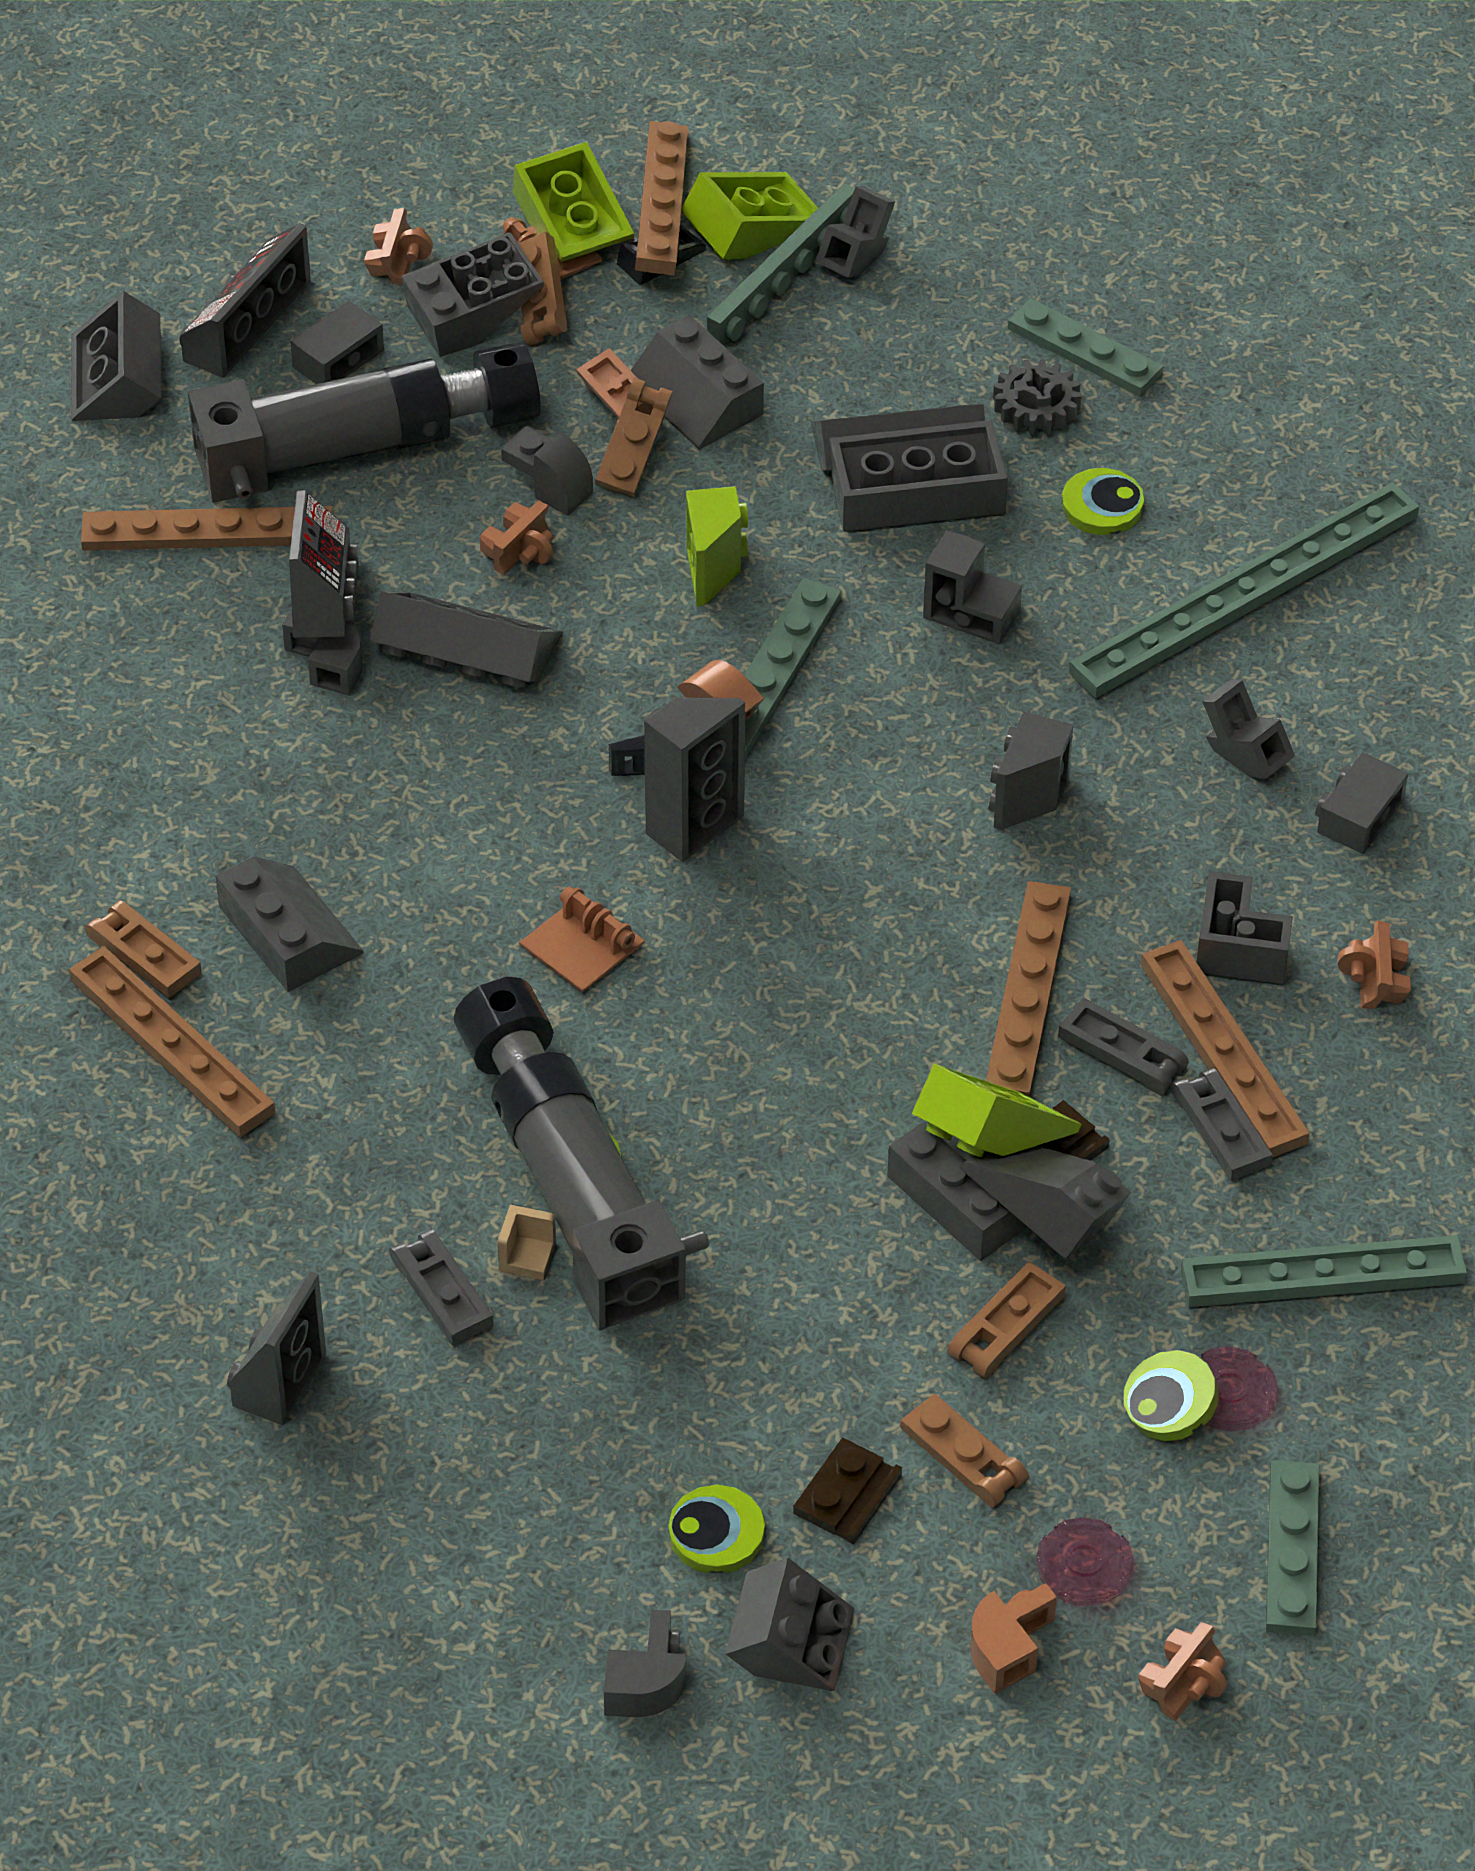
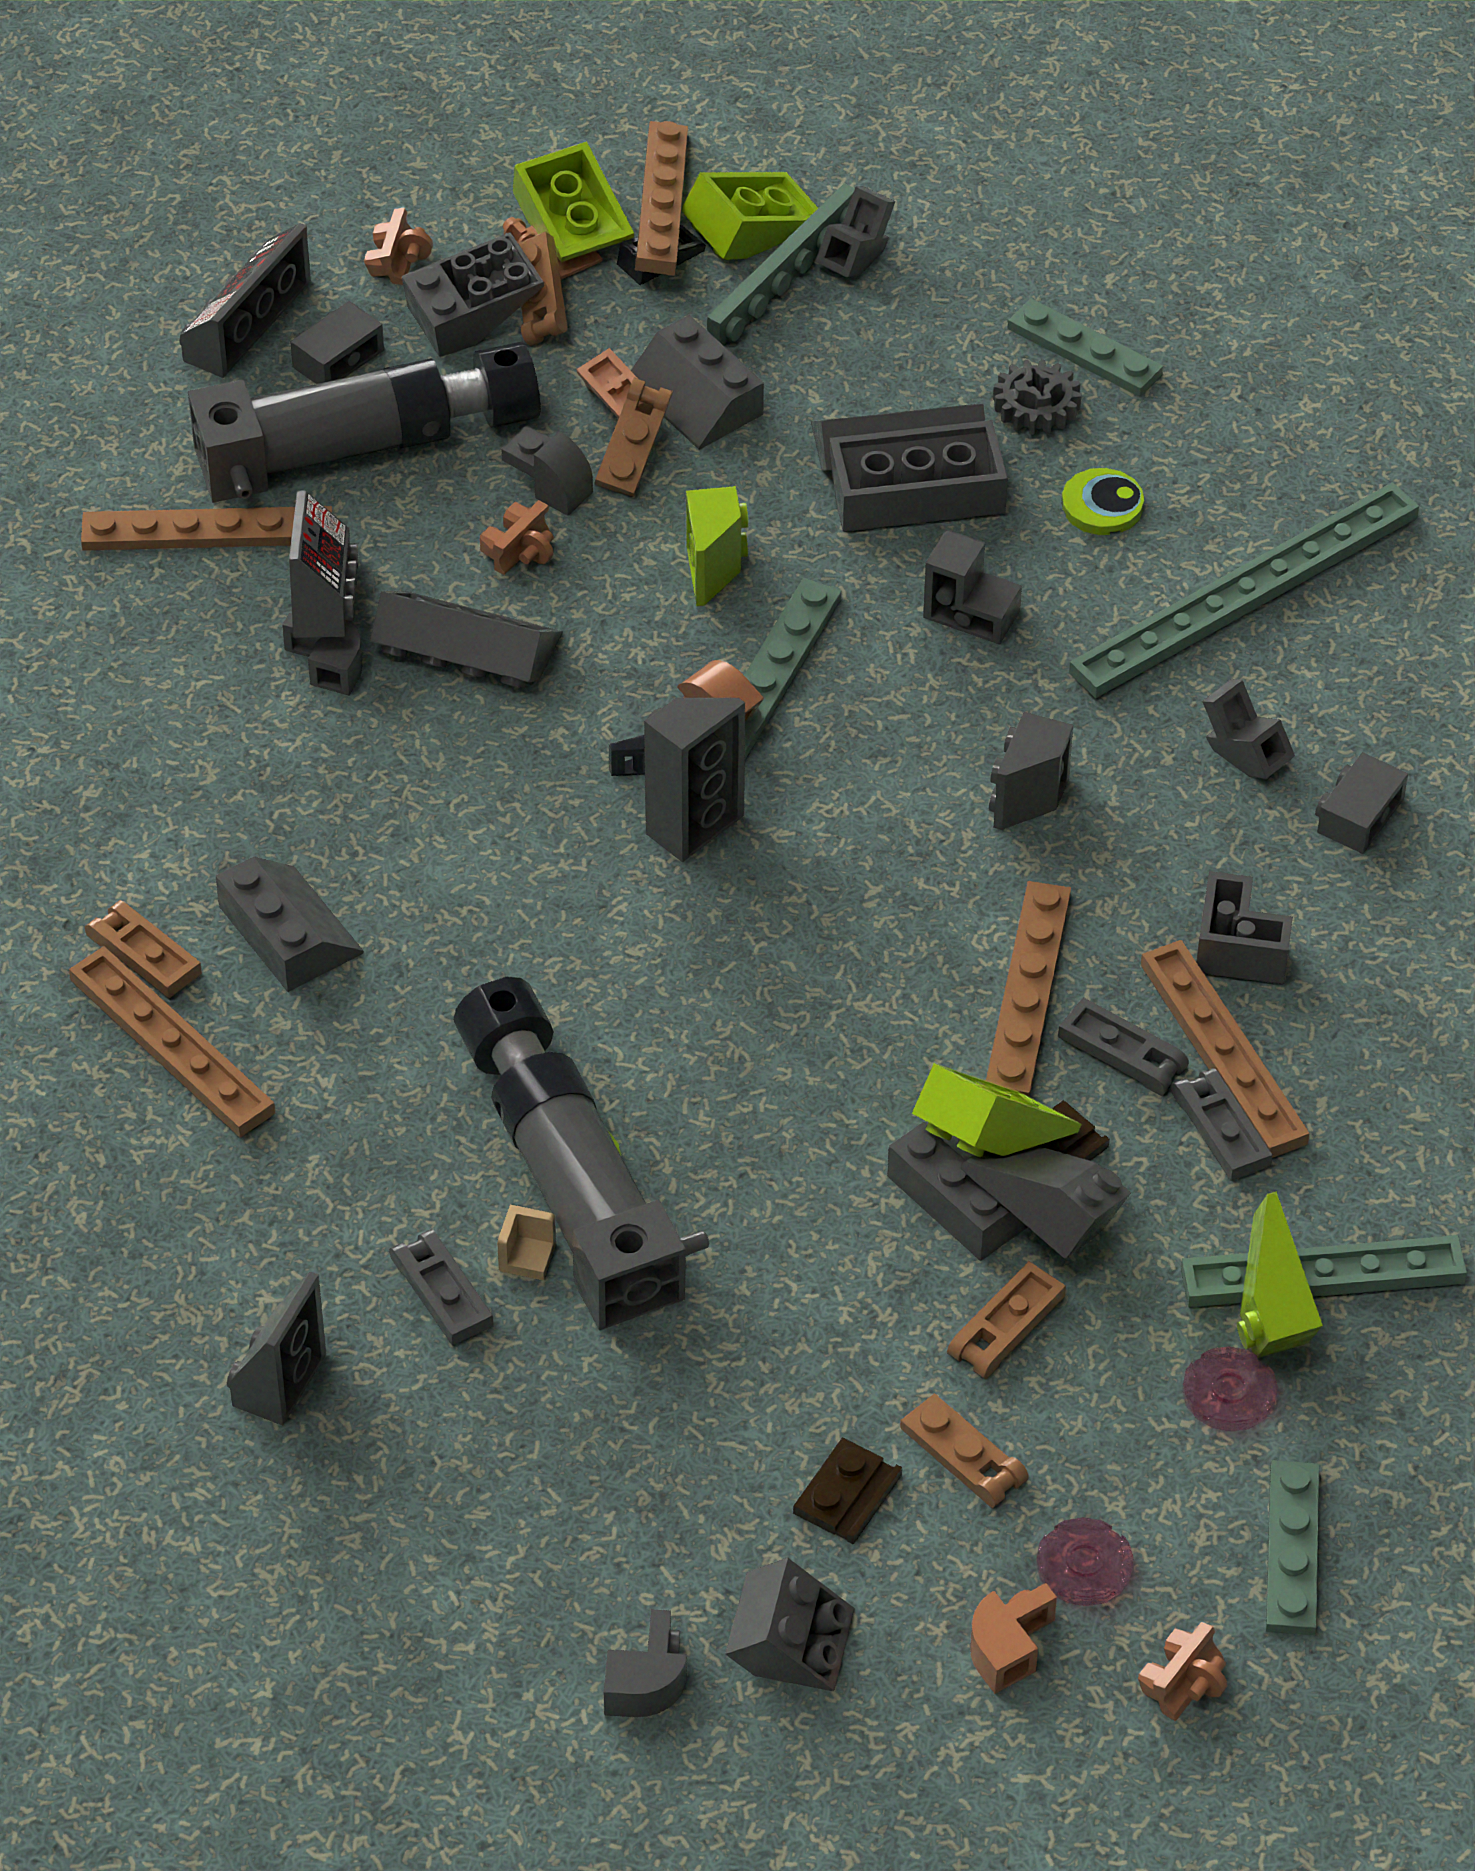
dark grey slope [71,291,162,421] -> none
nougat hinge [519,886,645,993] -> none
tile [668,1485,765,1573] -> none
tile [1124,1350,1219,1441] -> none
nougat hips [1337,920,1411,1009] -> none
none -> lime slope [1237,1191,1323,1358]

